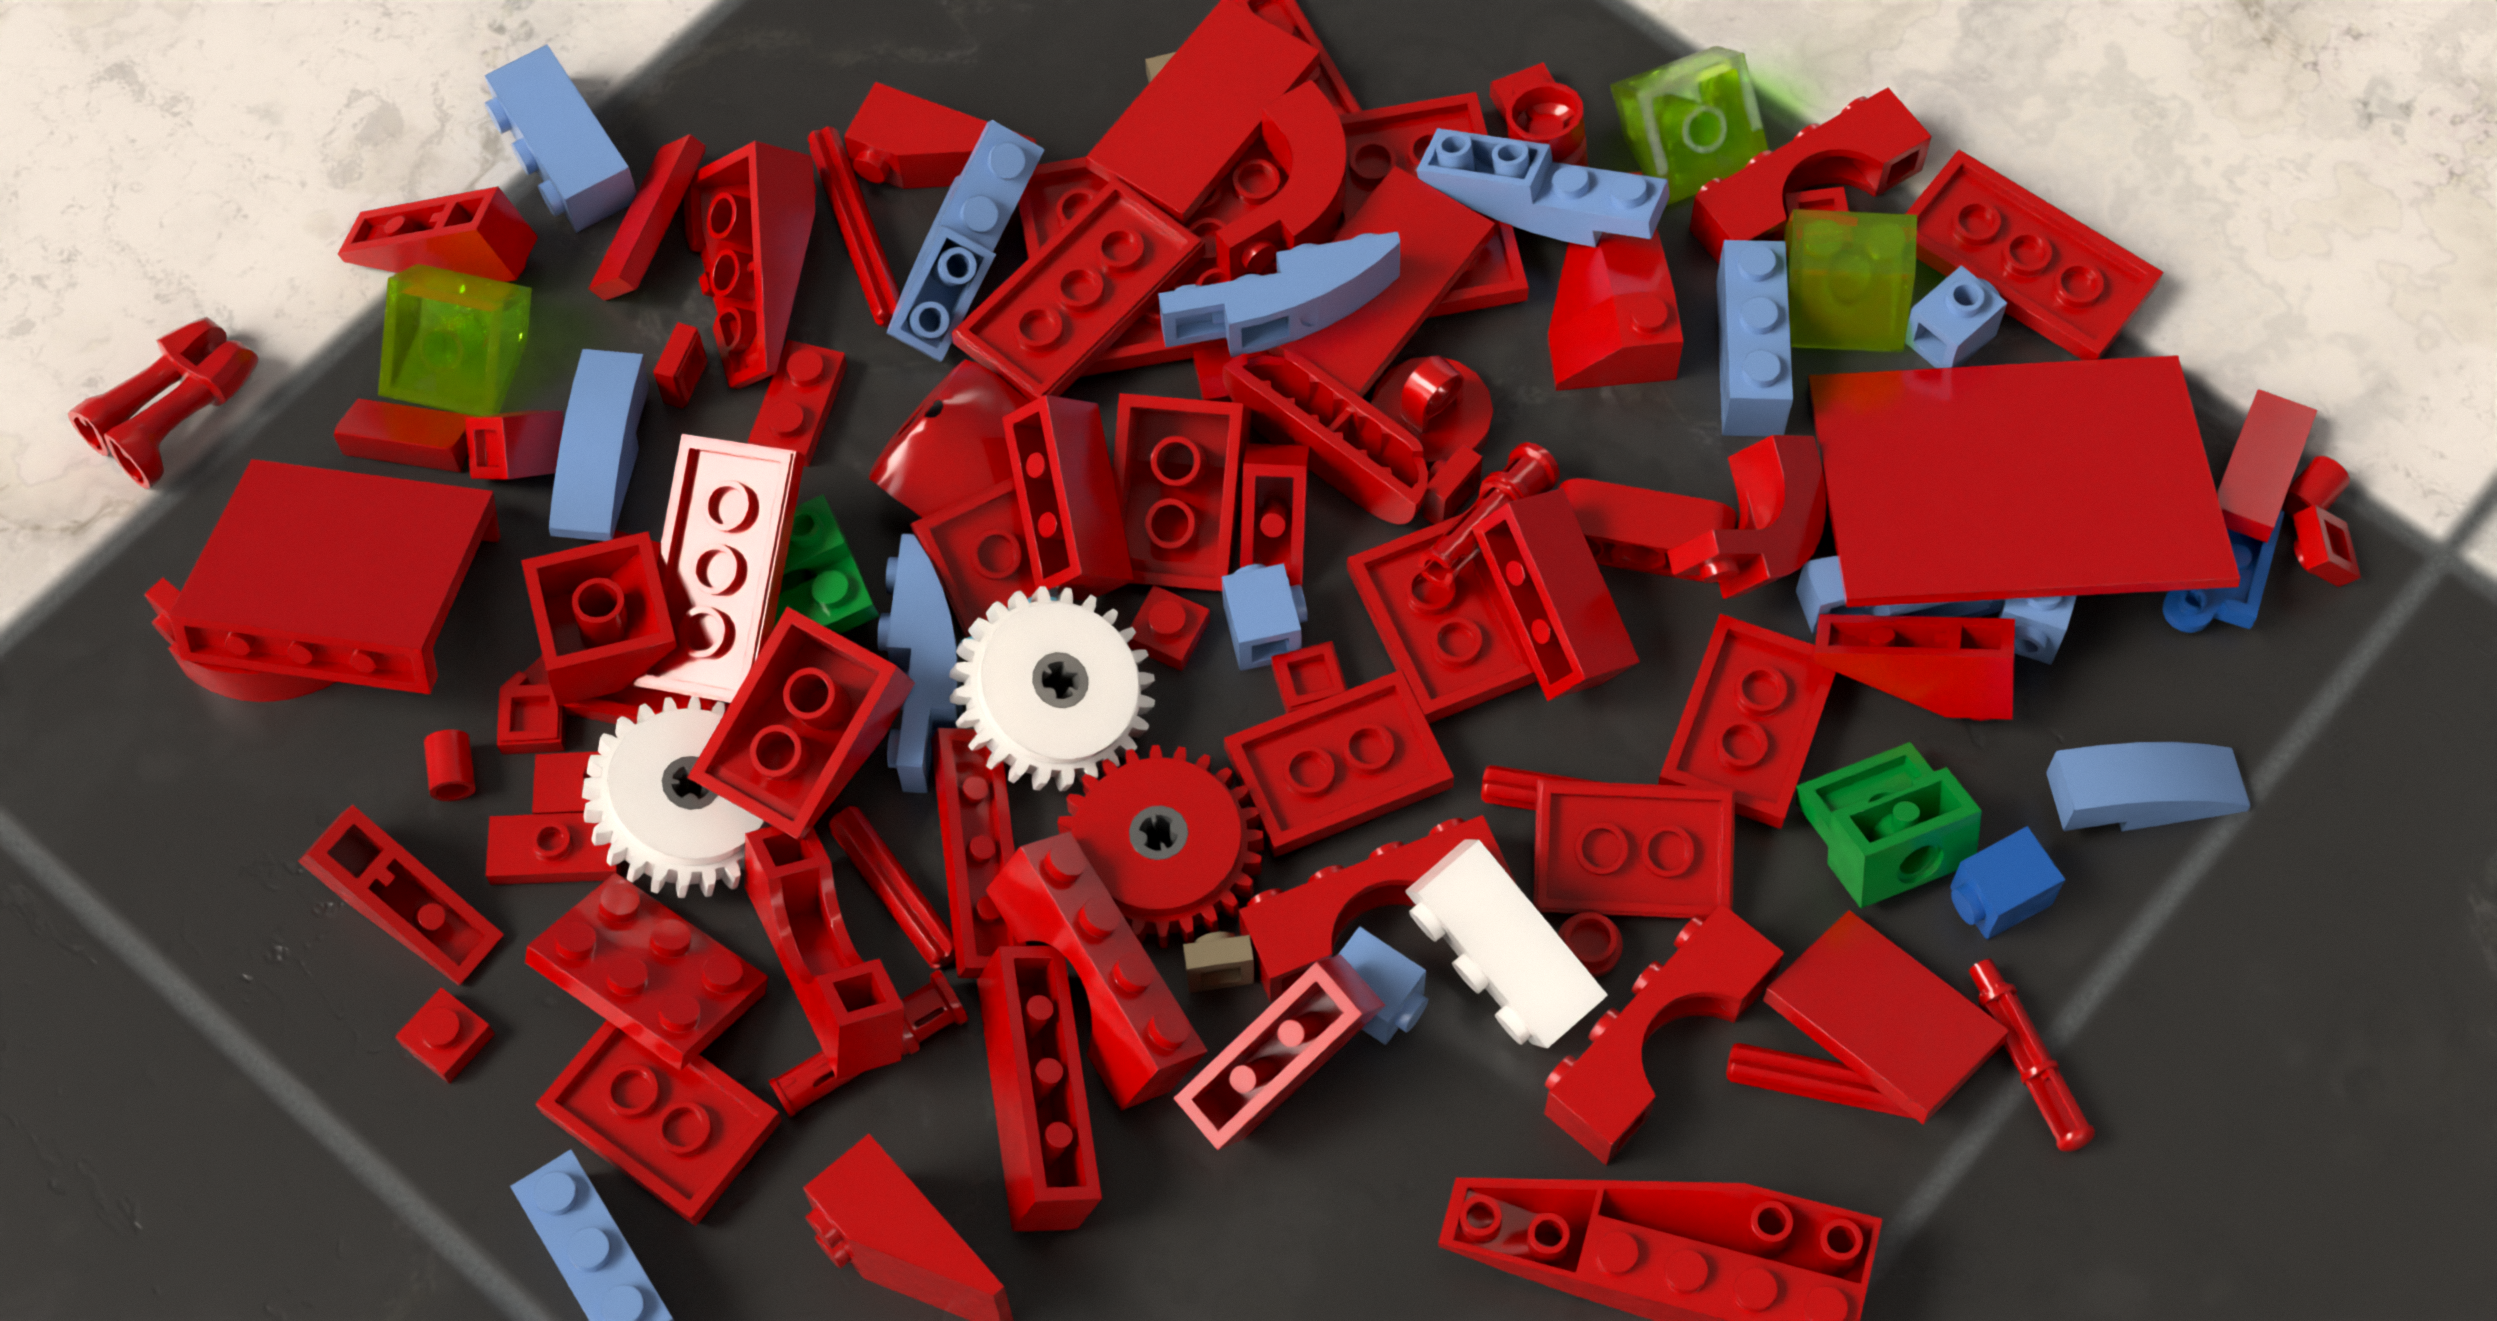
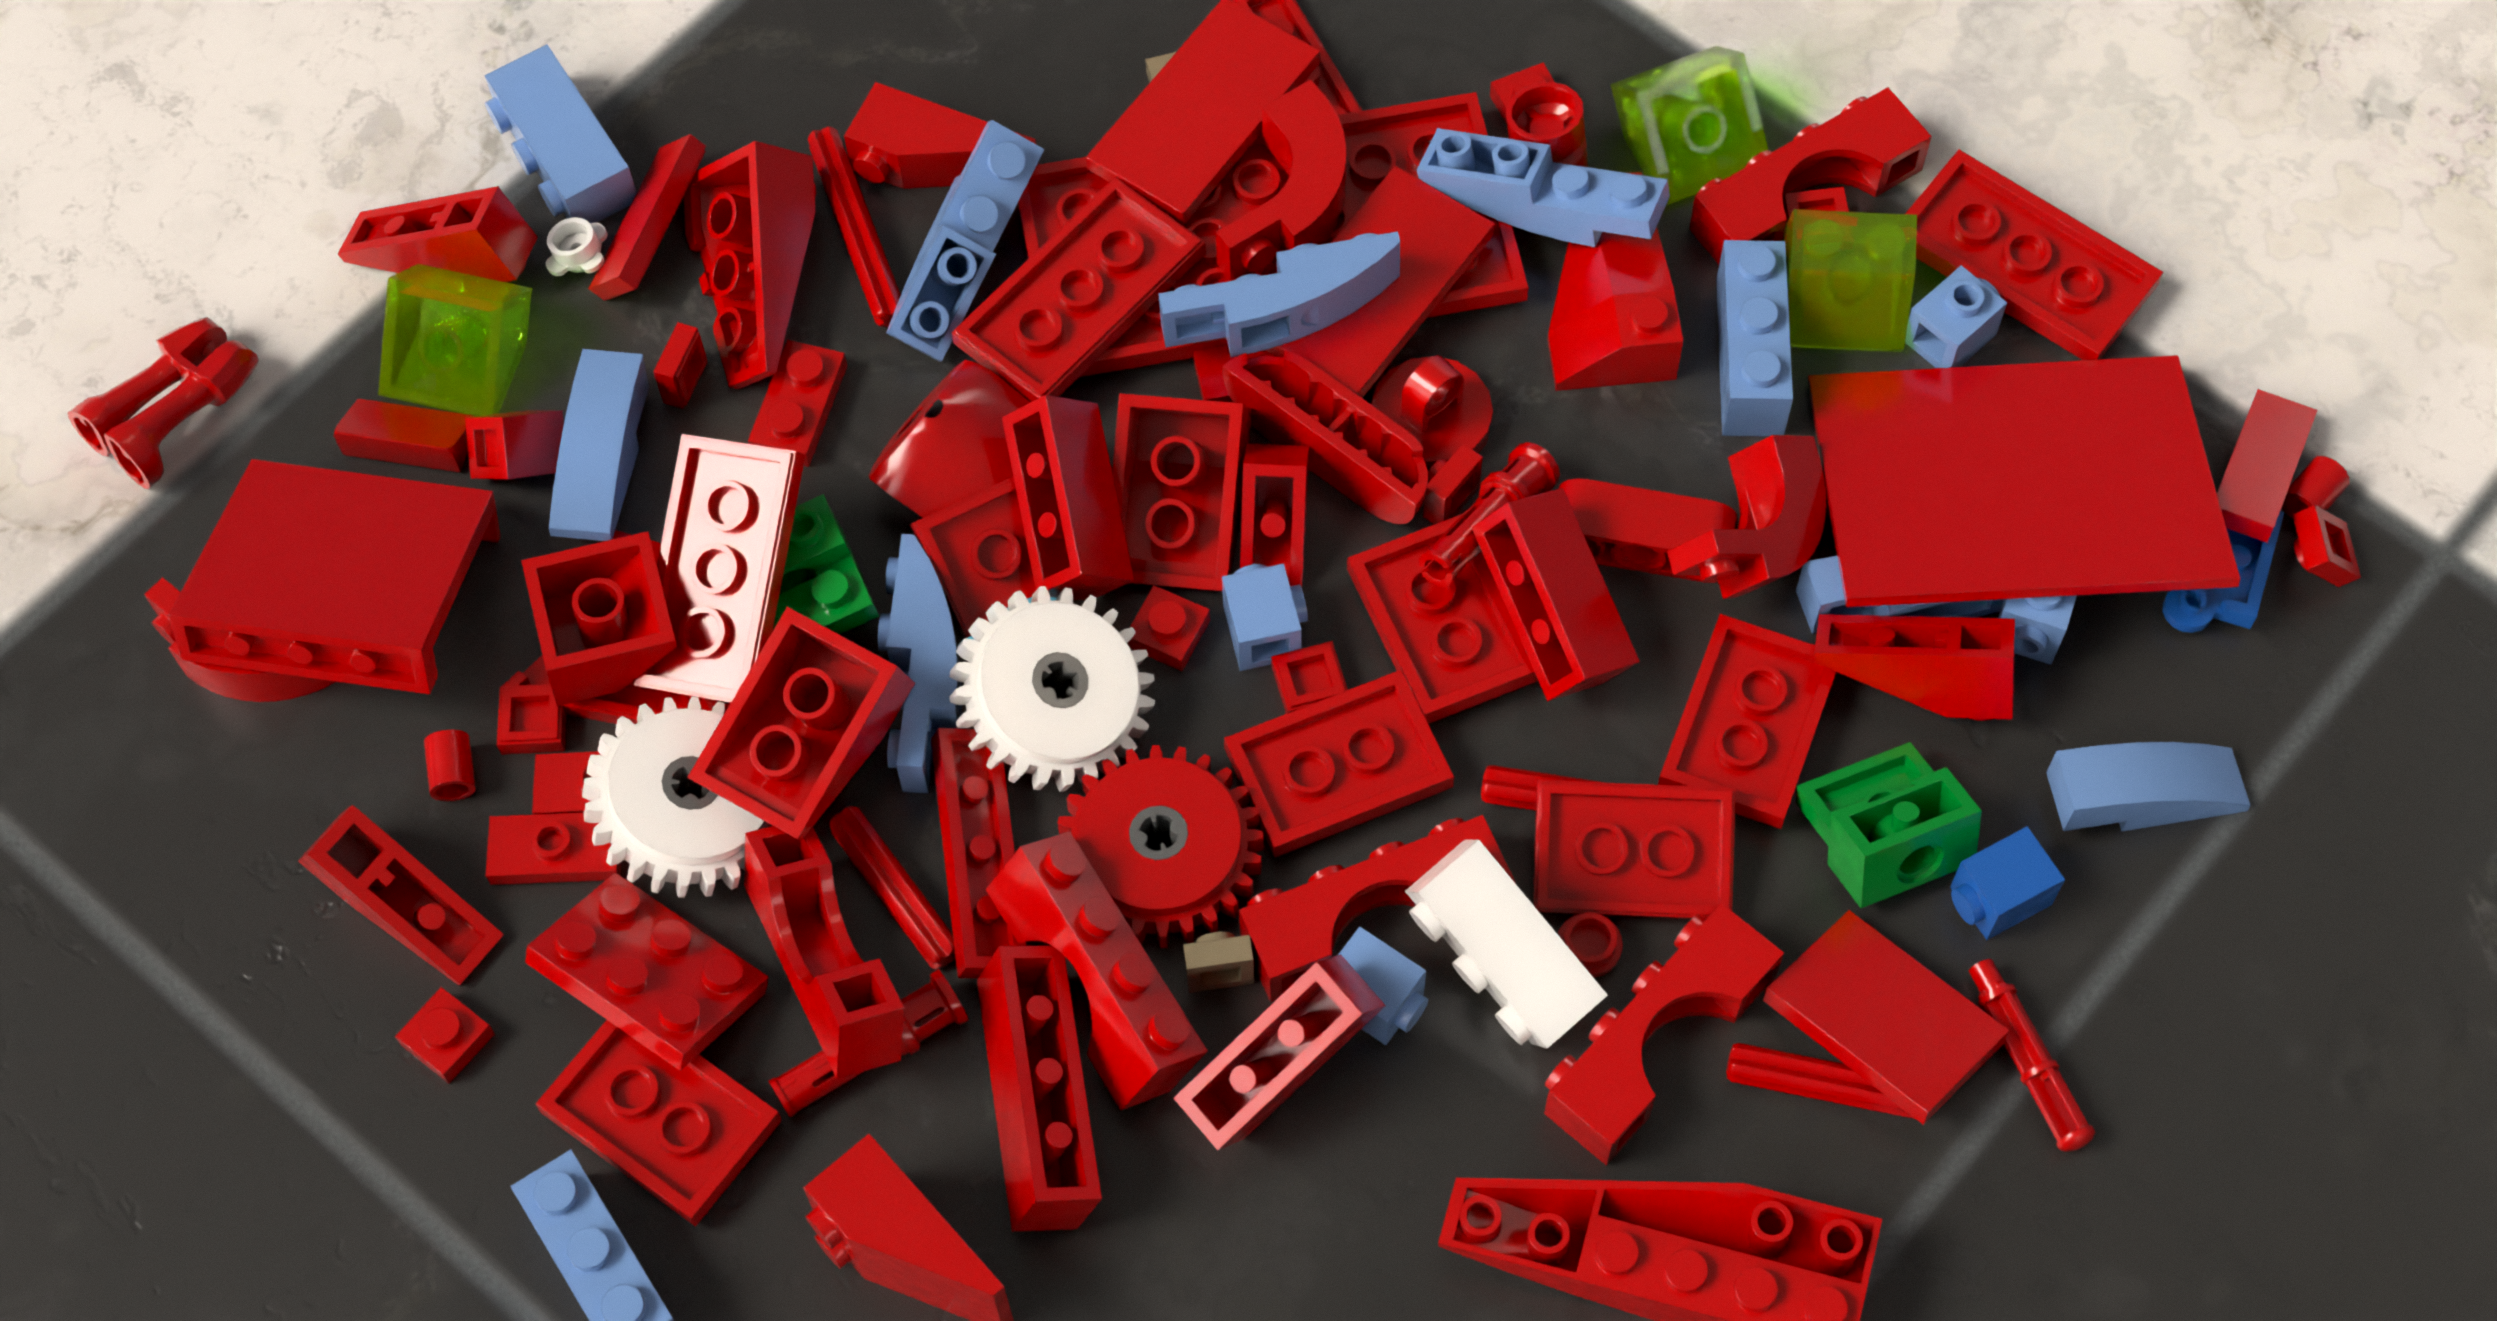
none -> white plate [546,217,608,276]

